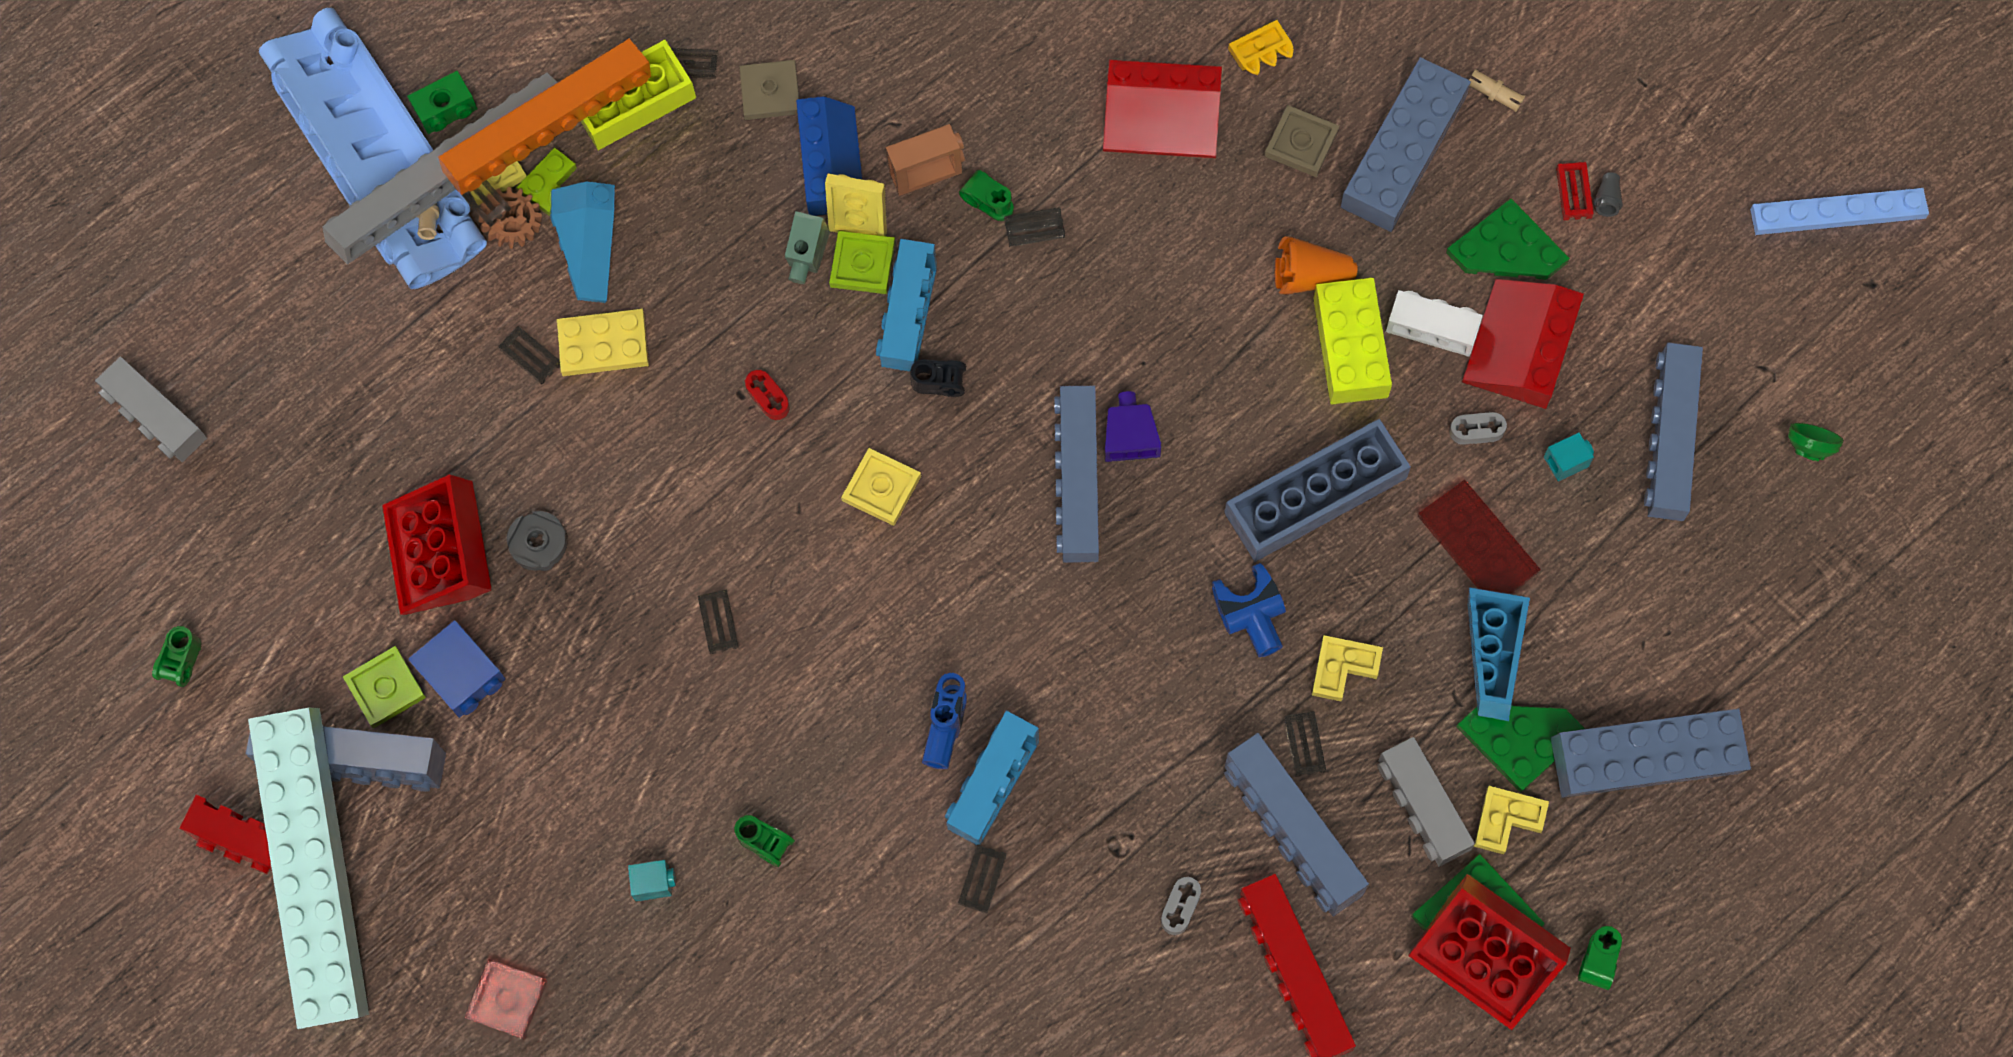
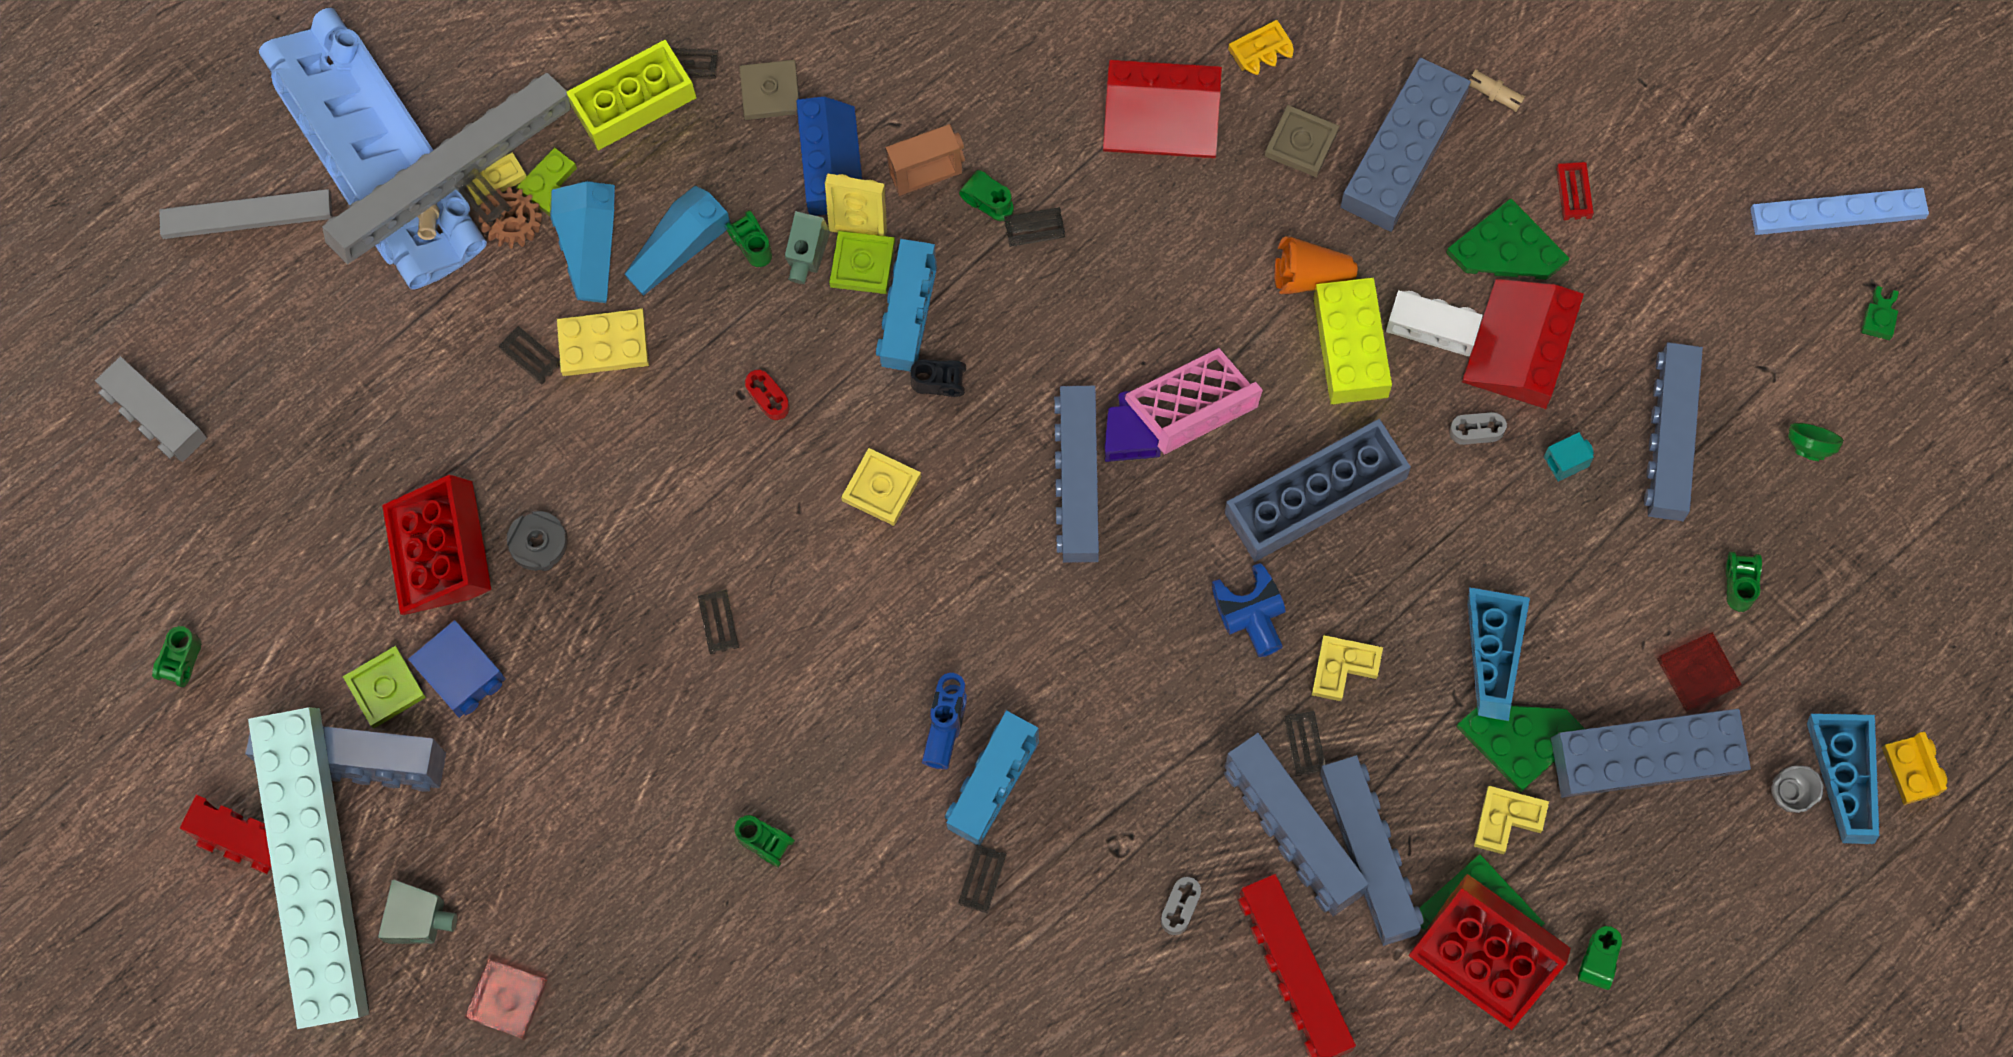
green brick [407,71,478,135] -> none
orange brick [438,38,651,195] -> none
teal brick [628,860,676,901] -> none
light grey brick [1378,737,1475,867] -> none
clear red tile [1418,480,1541,594] -> none
dark grey cone [1594,172,1623,217] -> none
none -> light grey tile [159,189,332,239]
none -> sand green torso [378,880,457,944]
none -> dark azure wedge [625,186,731,296]
none -> green piece [725,210,772,267]
none -> bright pink fence [1125,348,1263,455]
none -> sand blue brick [1320,755,1423,946]
none -> clear red tile [1657,632,1742,712]
none -> green piece [1726,552,1762,612]
none -> light grey hair [1771,765,1824,813]
none -> dark azure wedge [1807,714,1879,844]
none -> green plate [1861,286,1899,341]
none -> yellow bracket [1882,731,1948,805]

